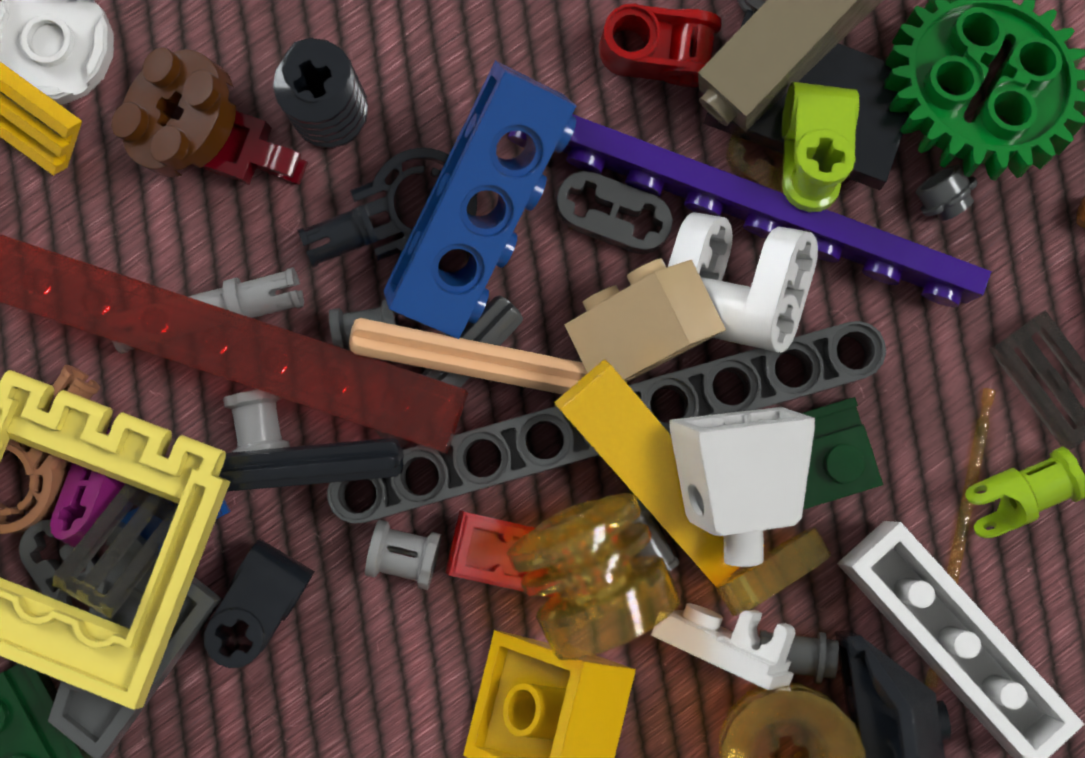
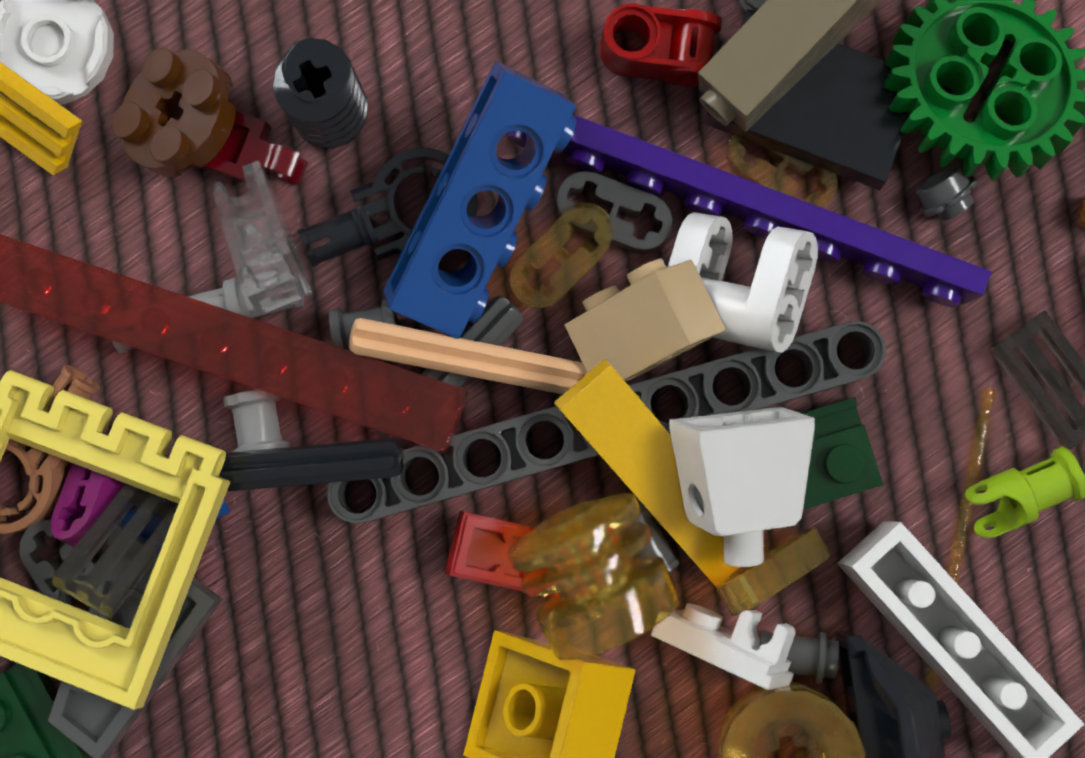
black piece [204,538,315,668] -> none
light grey bush [365,520,442,590] -> none
lime piece [782,82,859,212] -> none
none -> clear hinge [212,160,313,318]
none -> clear yellow beam [510,202,614,308]

